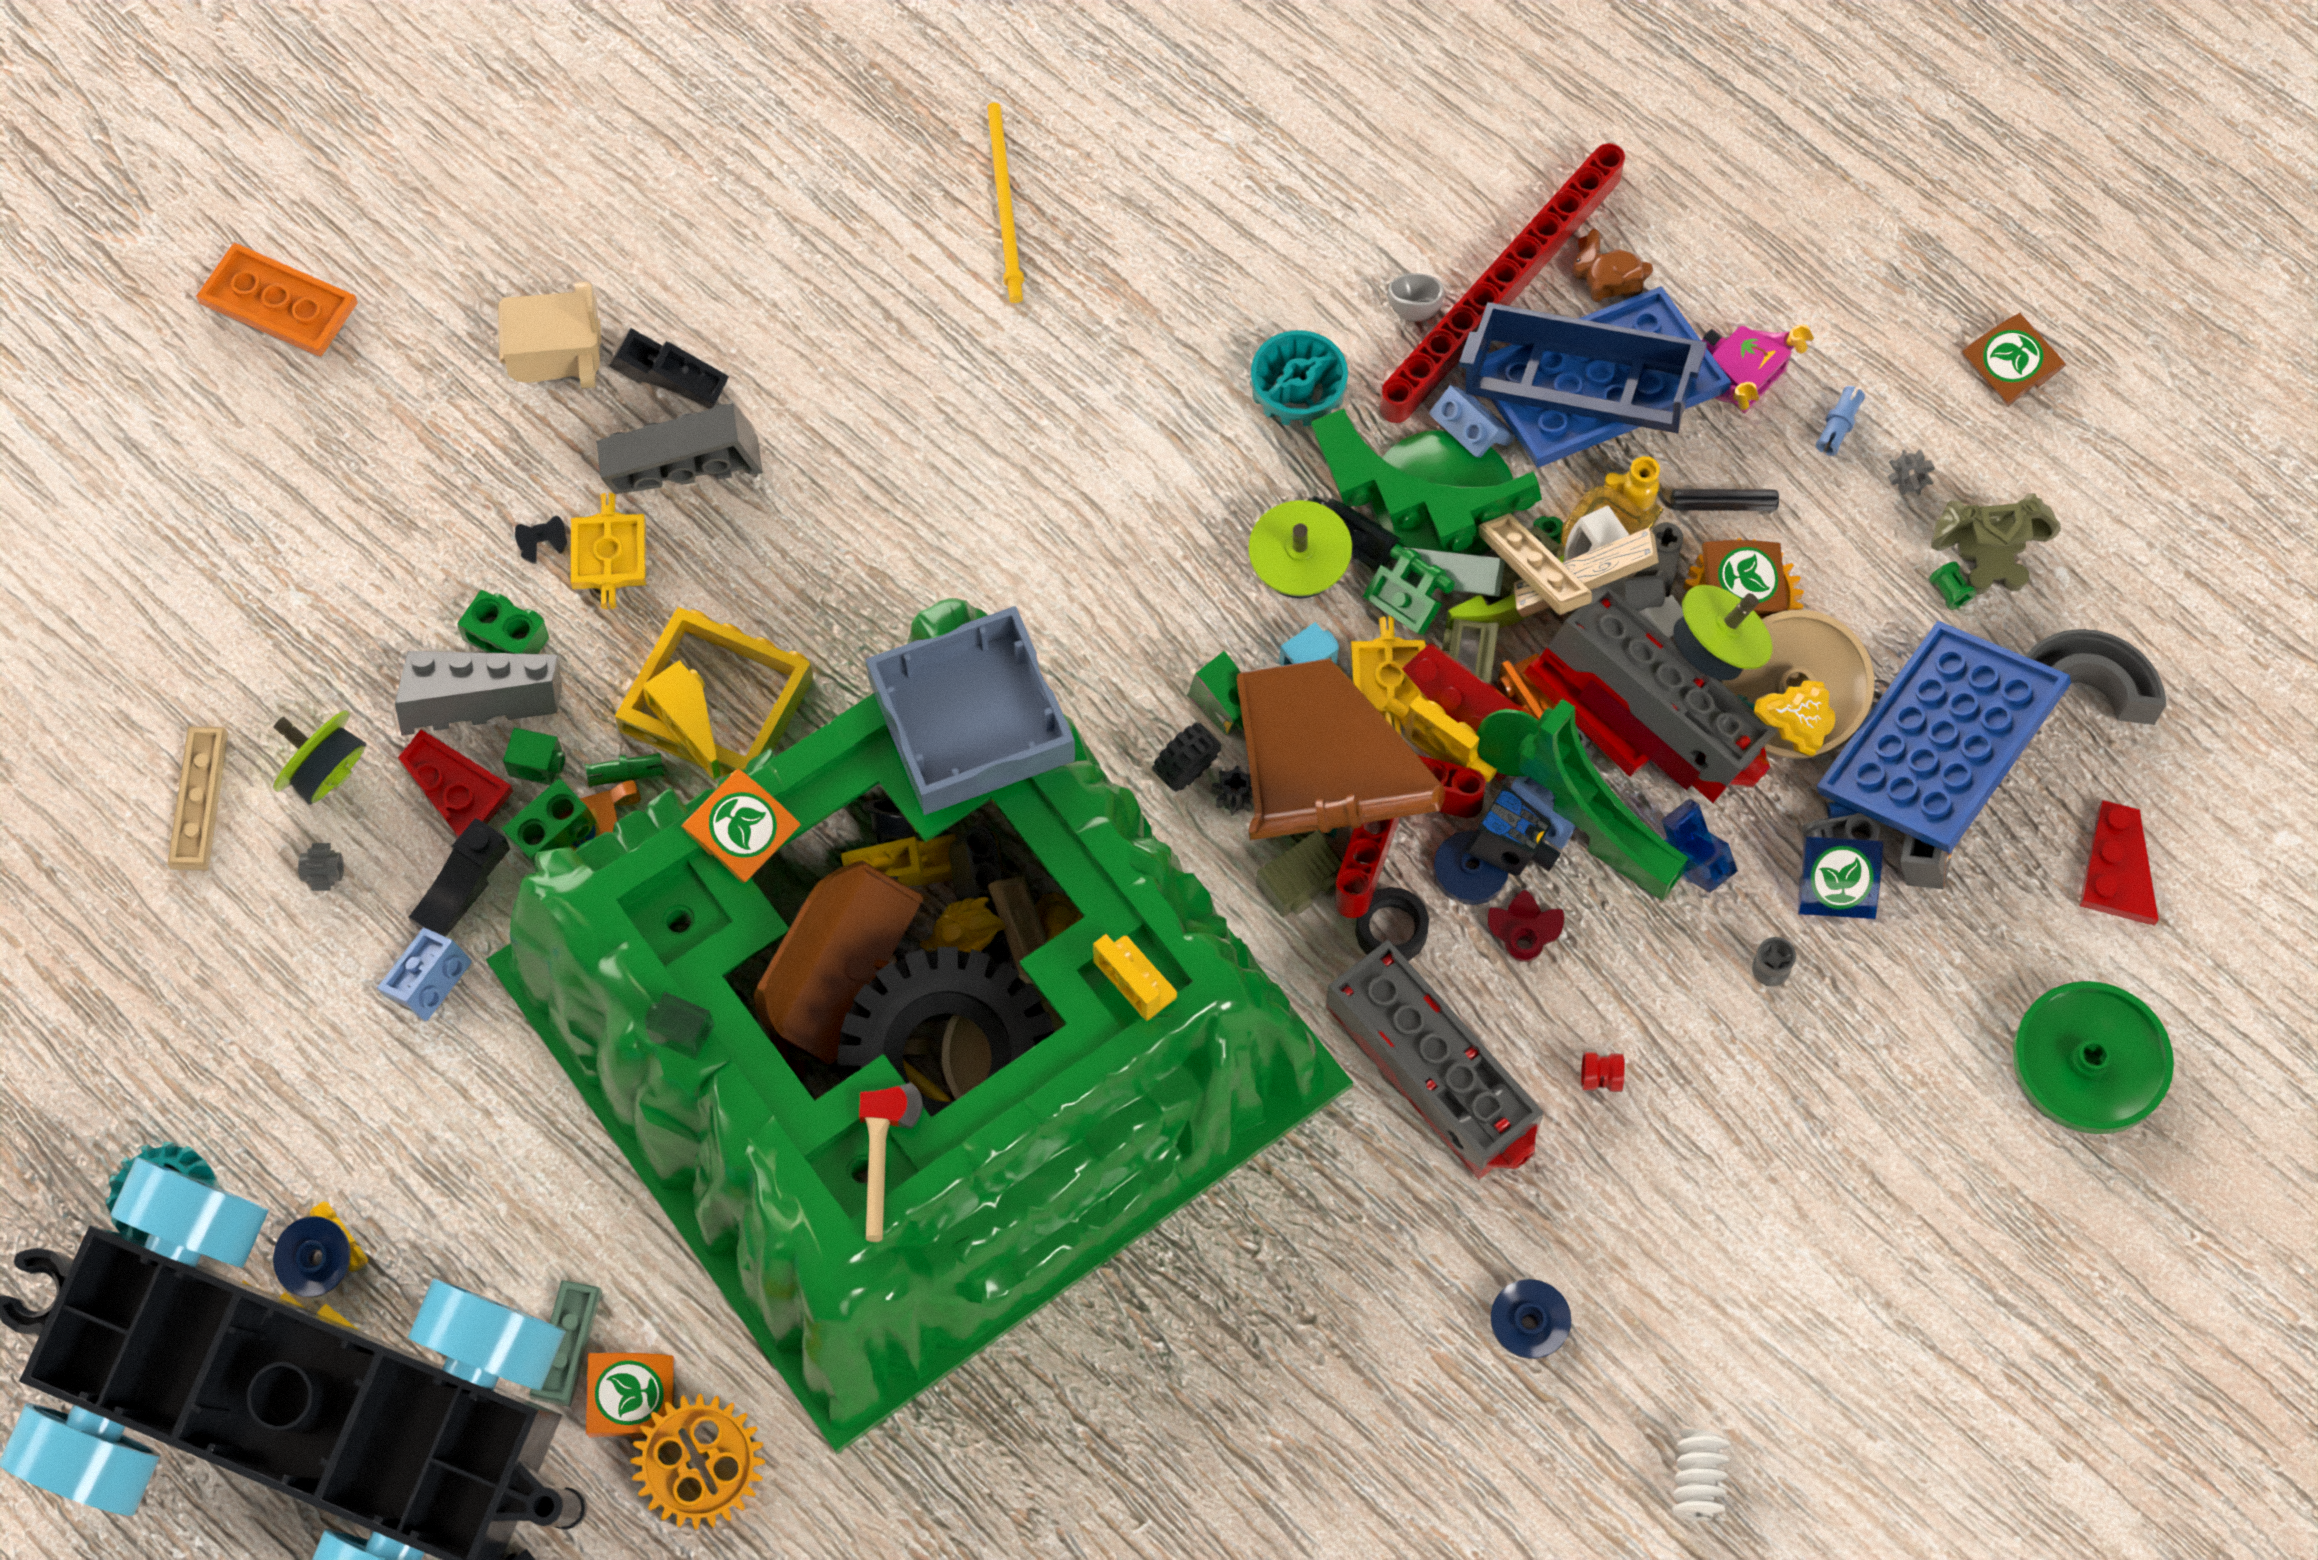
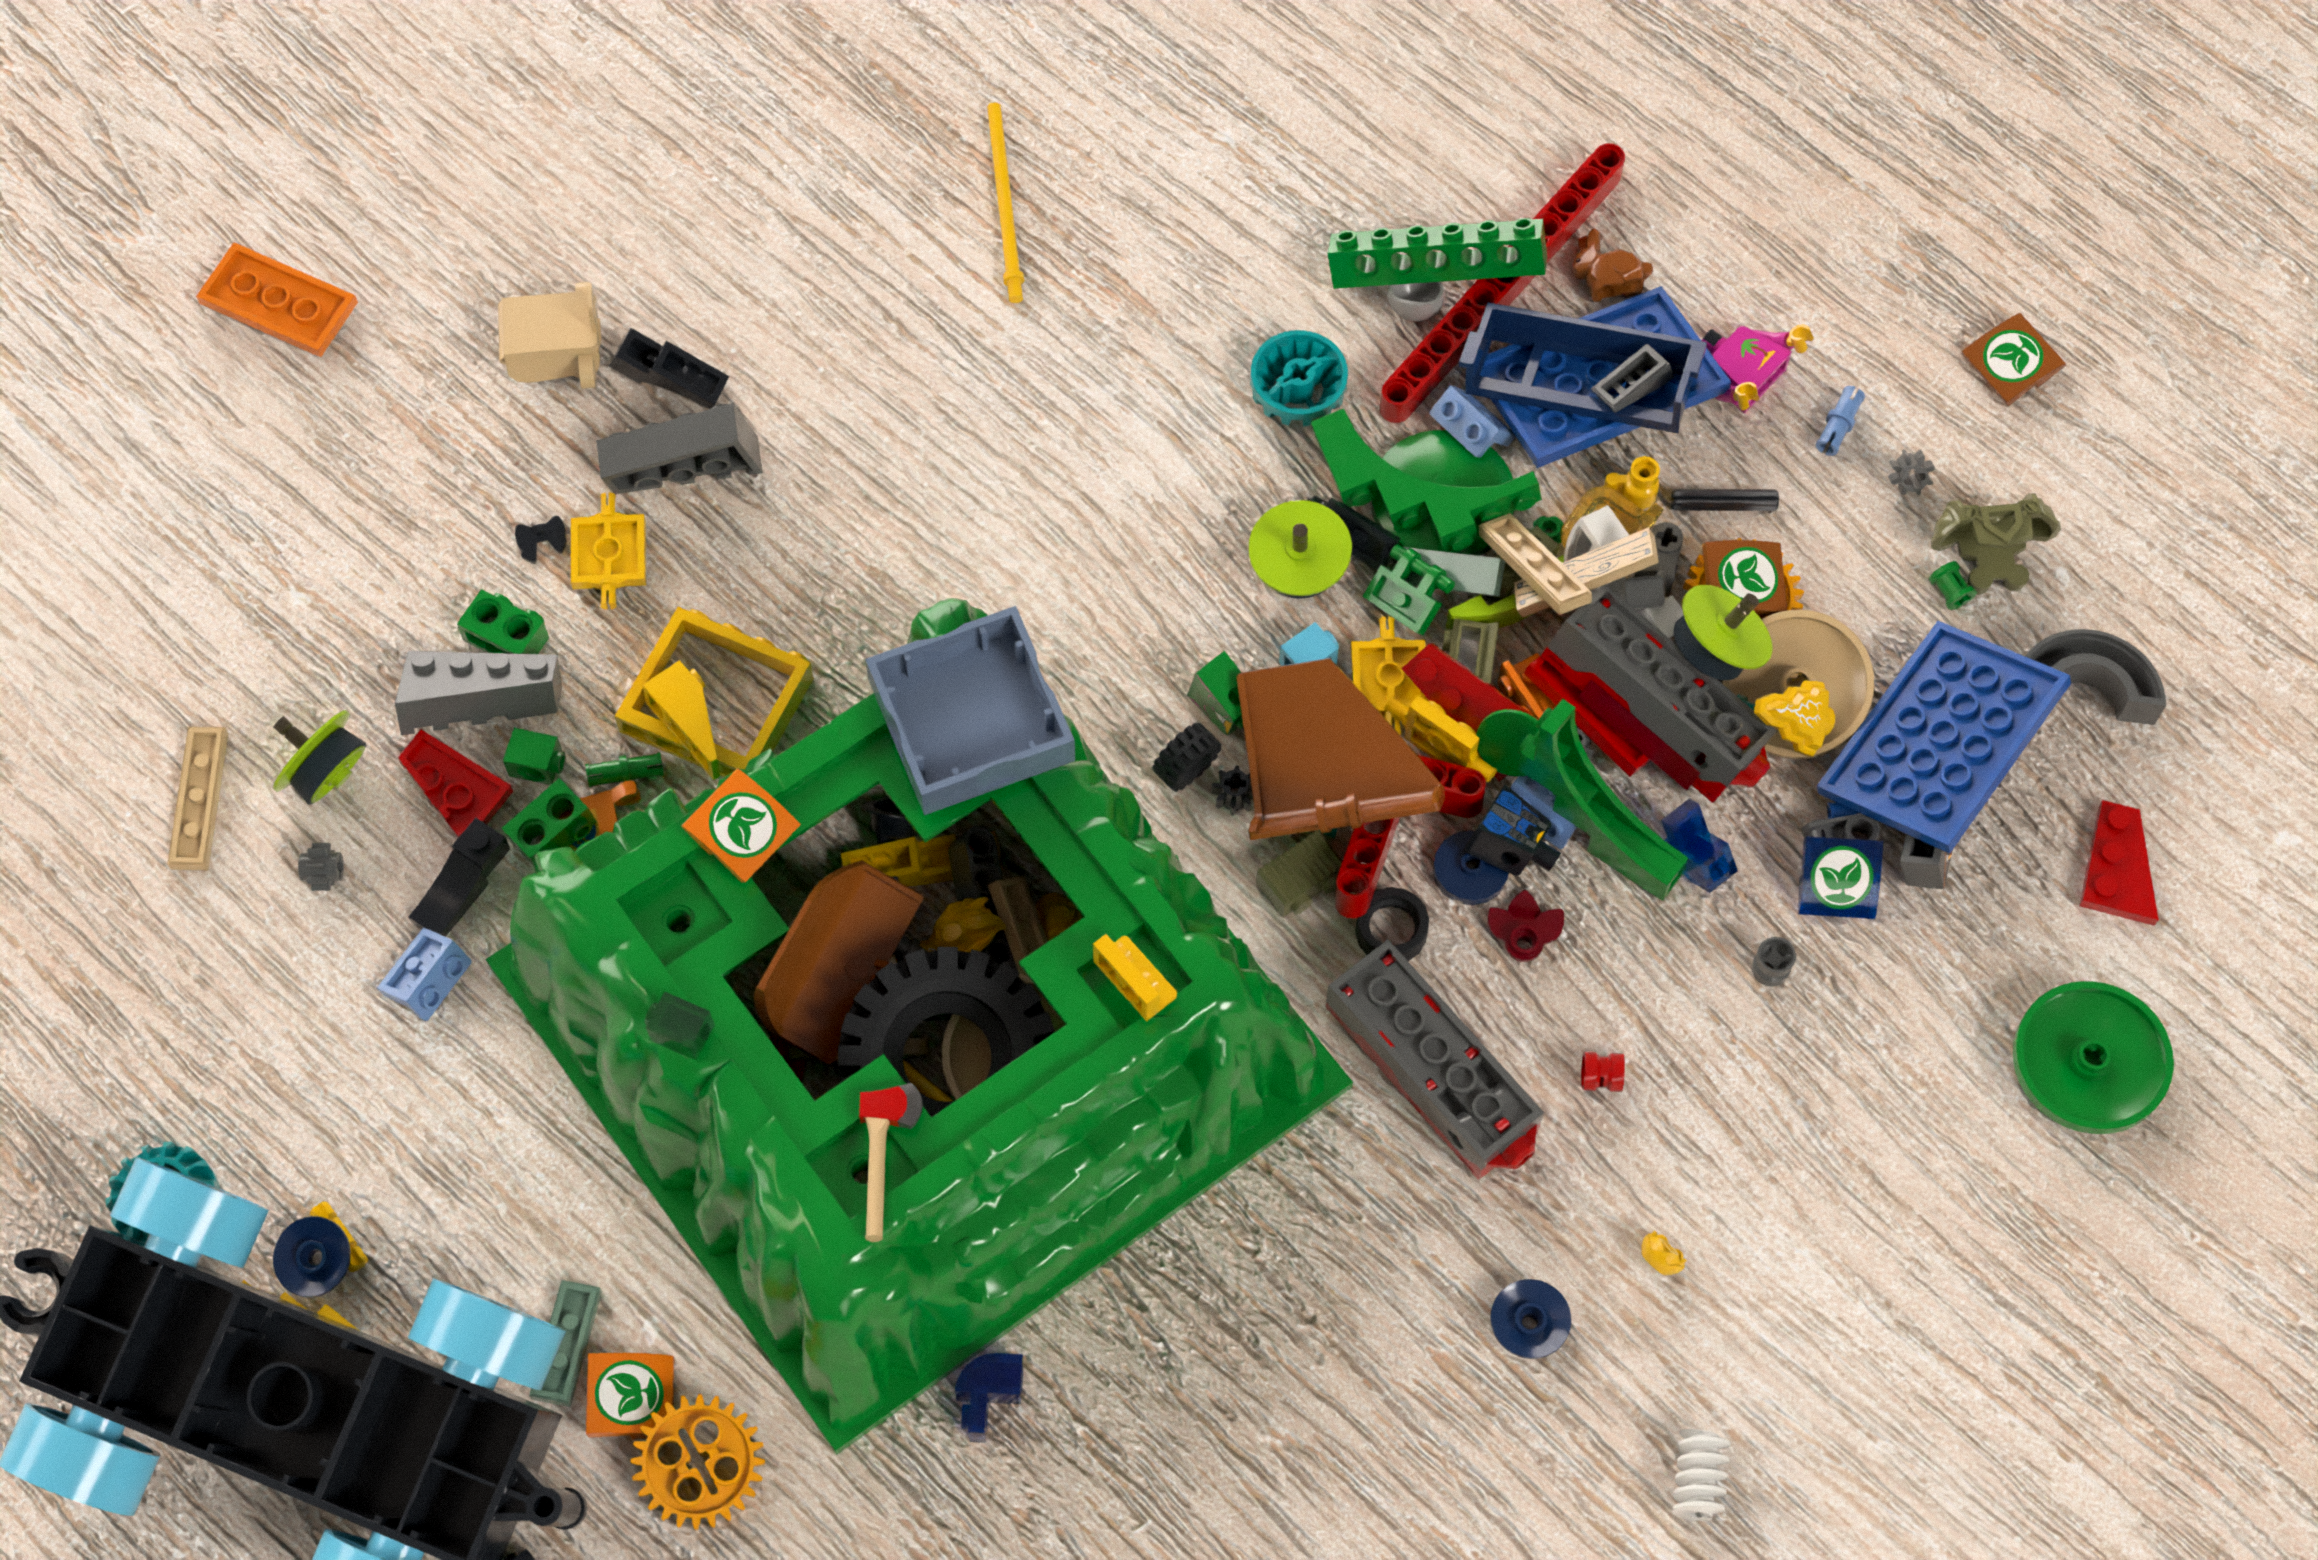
none -> clear blue brick [955,1353,1024,1443]
none -> green brick [1327,218,1547,289]
none -> dark grey slope [1591,344,1674,413]
none -> yellow plate [1641,1230,1687,1276]

